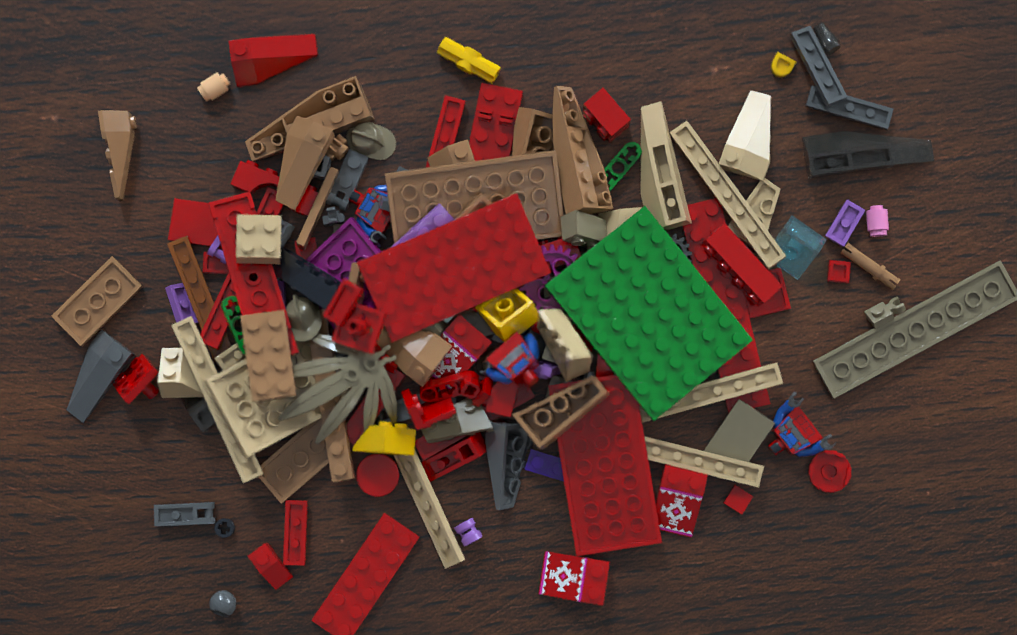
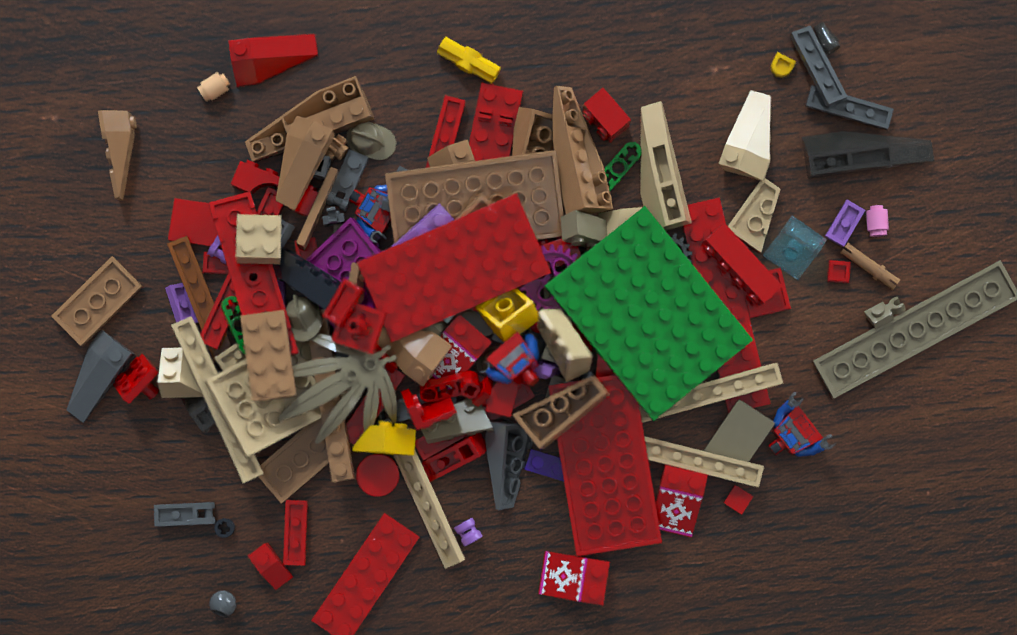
tan plate [670,121,786,270] -> none
red tile [808,450,851,493] -> none

